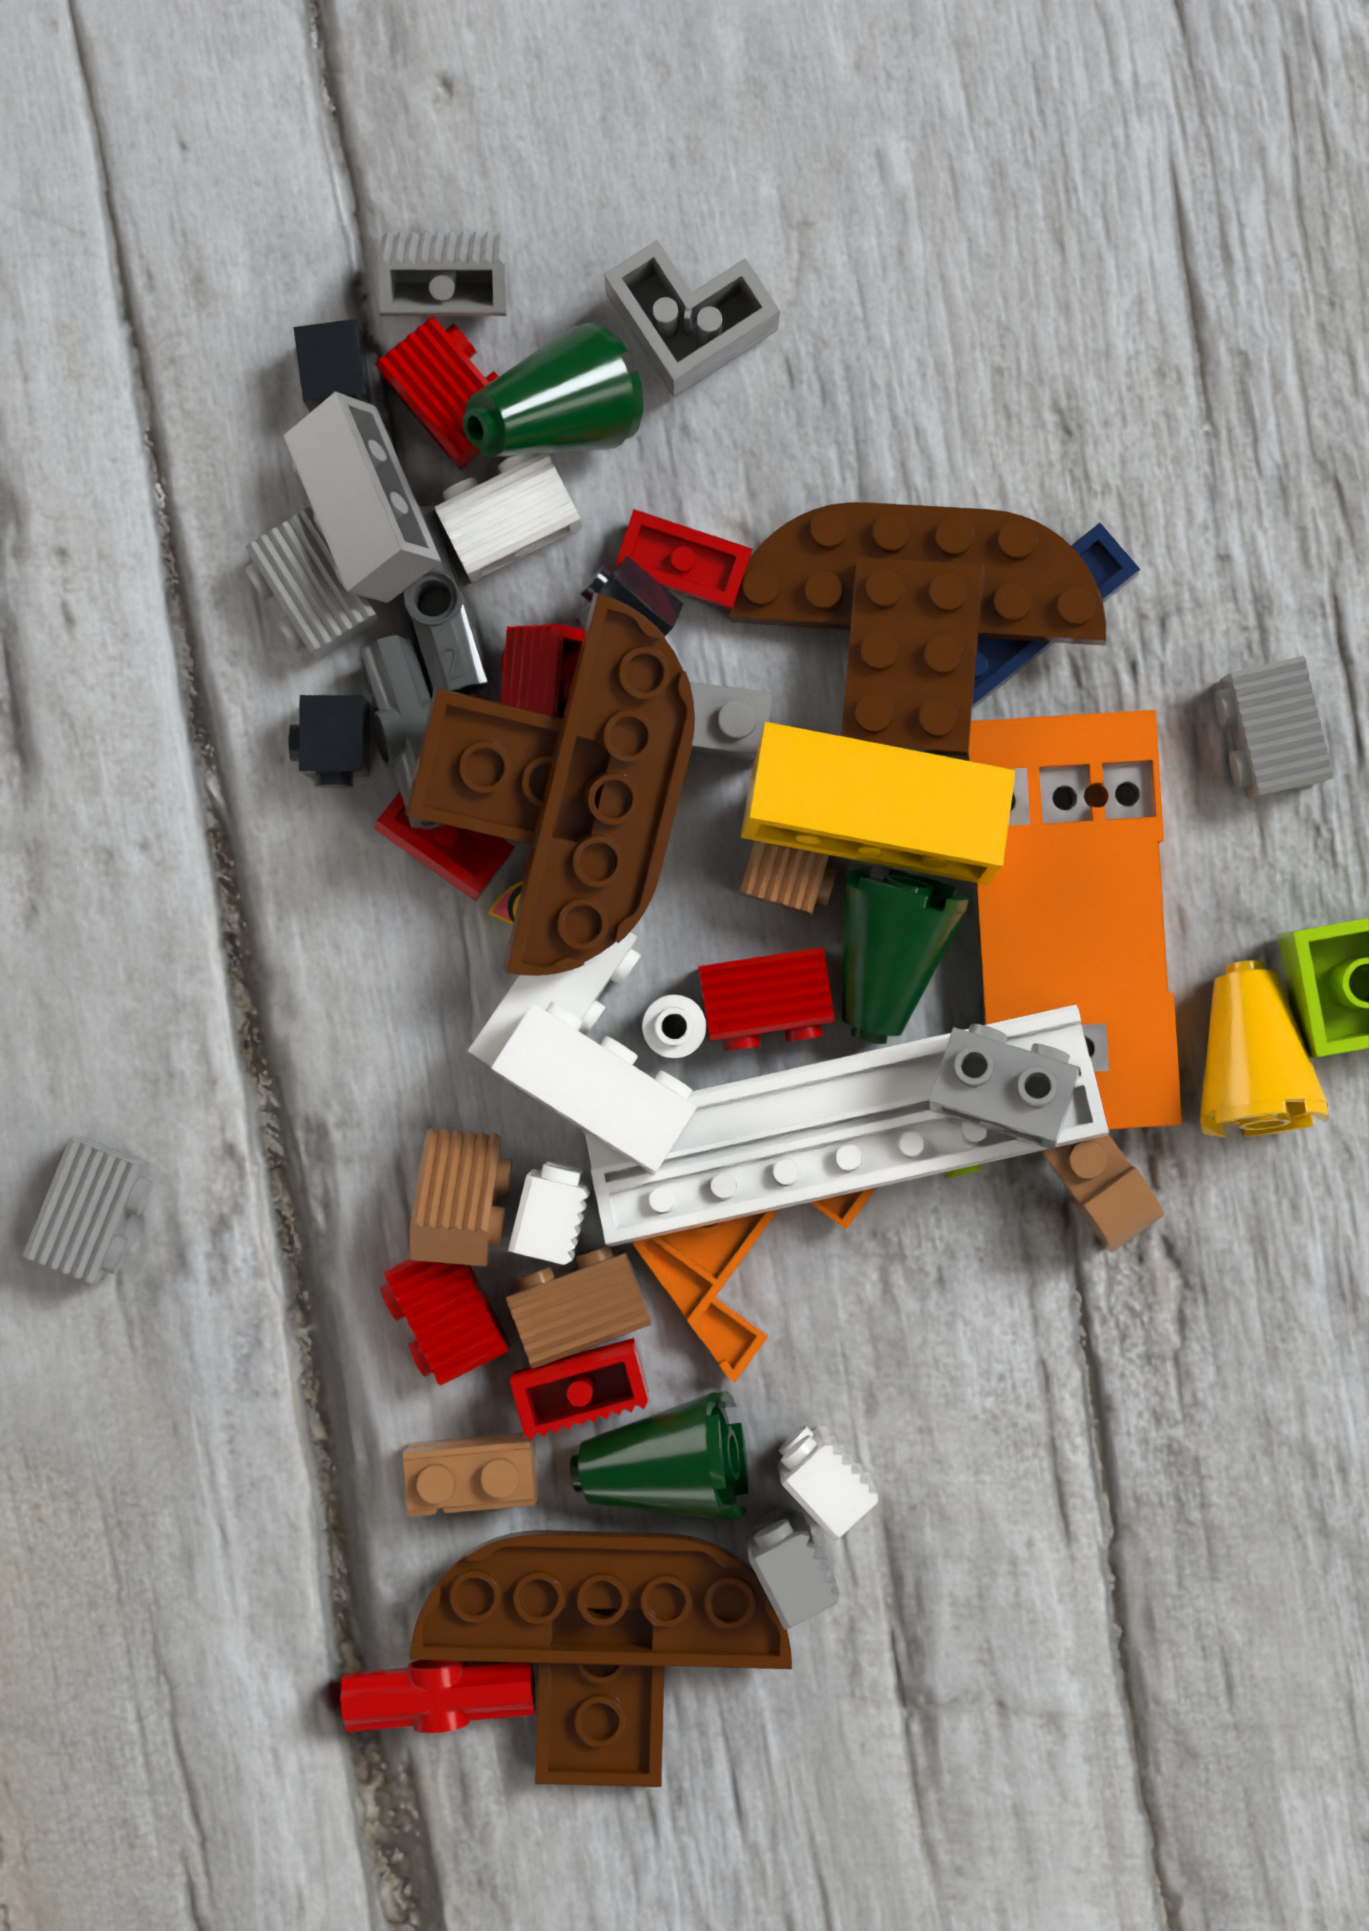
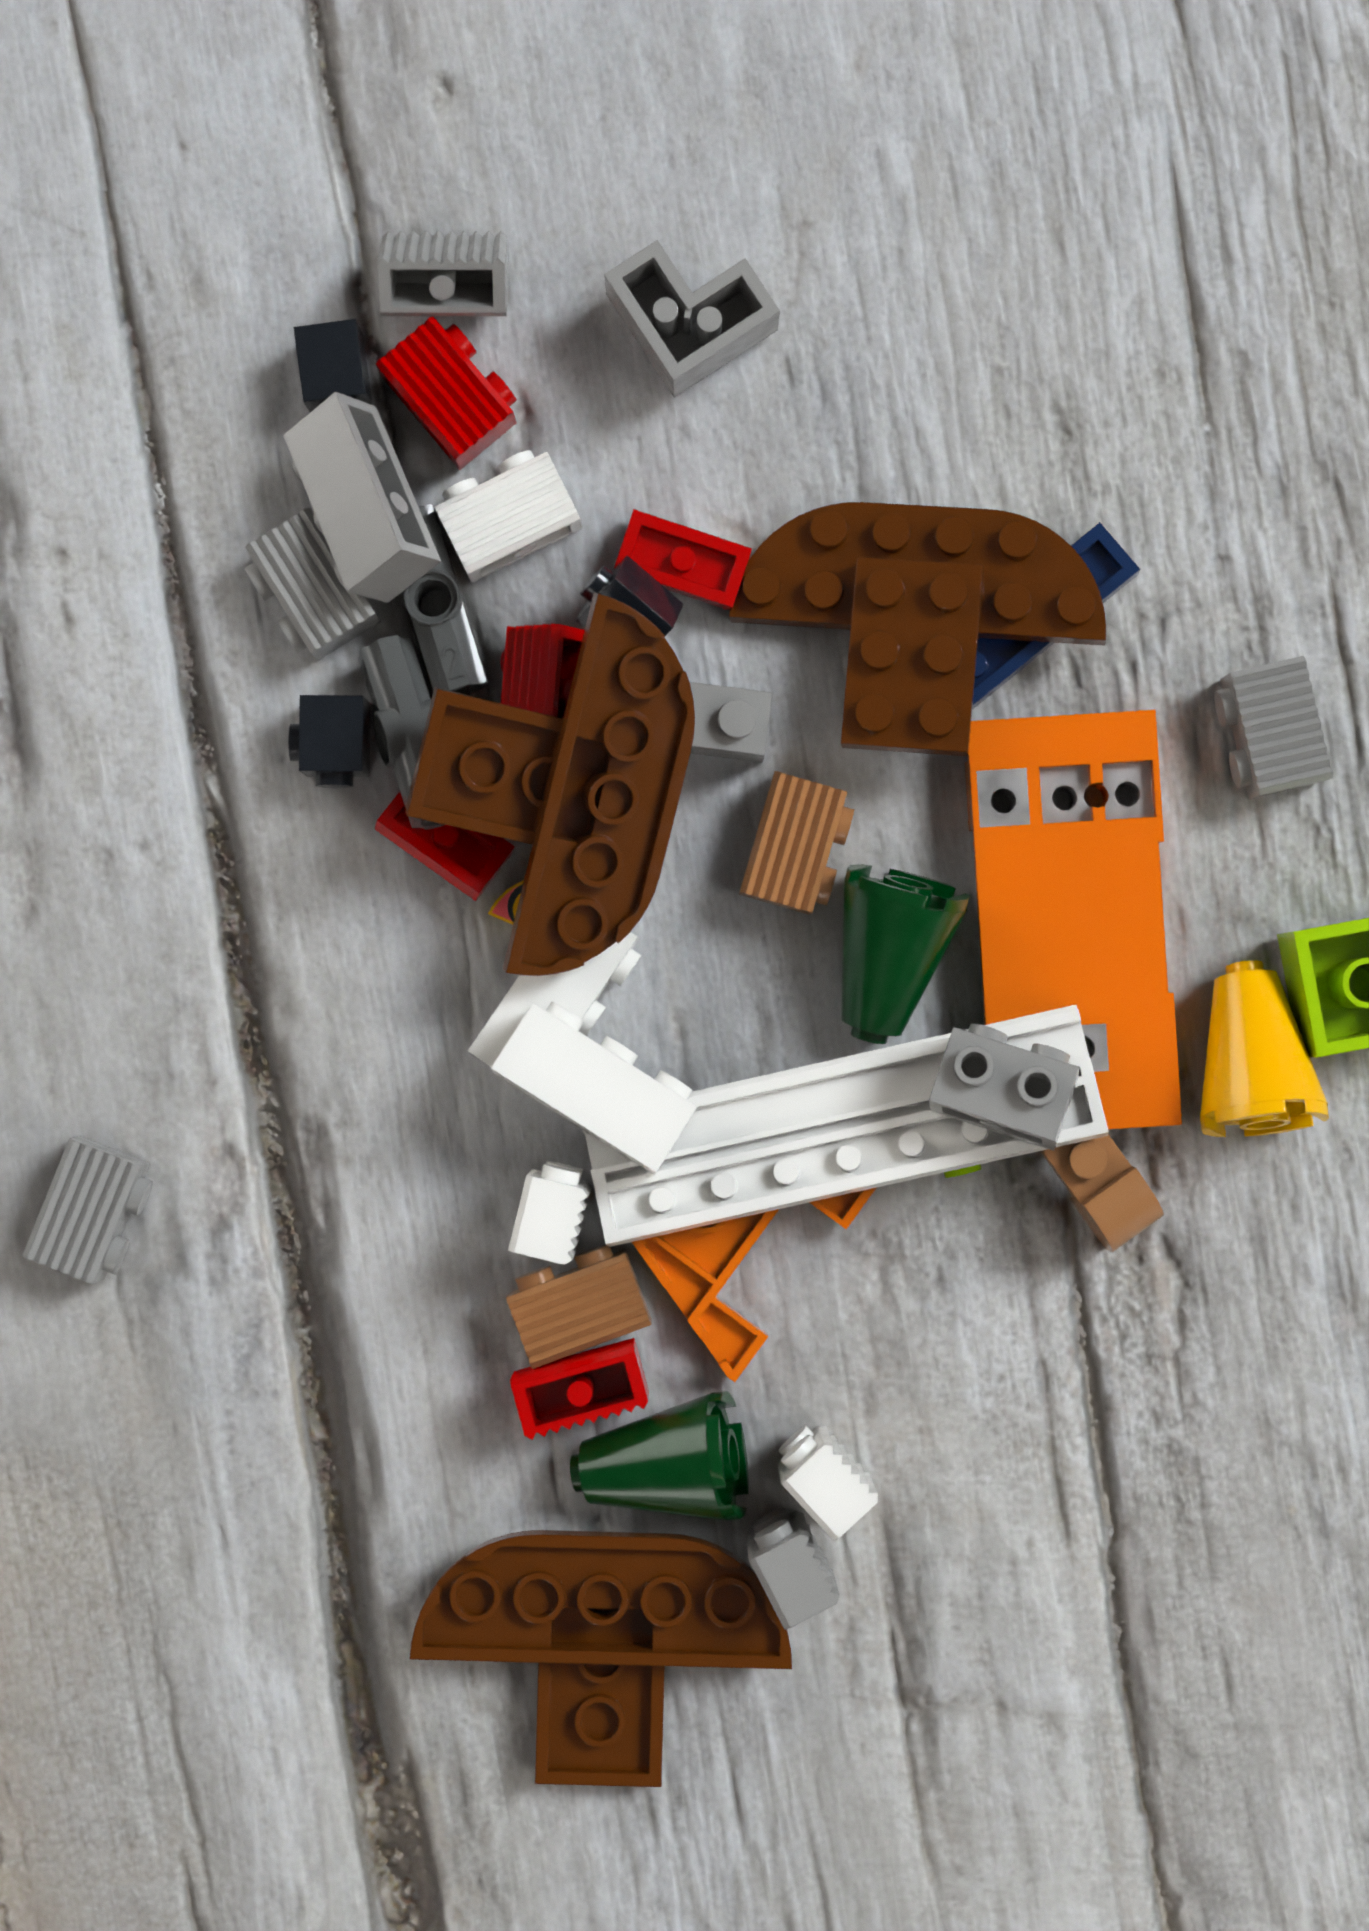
red piece [340,1660,536,1733] -> none
red brick [380,1257,511,1386] -> none
medium nougat brick [403,1432,539,1517] -> none
medium nougat brick [410,1127,512,1266] -> none
dark green cone [463,323,644,457] -> none
white brick [642,995,706,1058] -> none
red brick [698,947,835,1051] -> none
yellow brick [741,722,1016,885] -> none

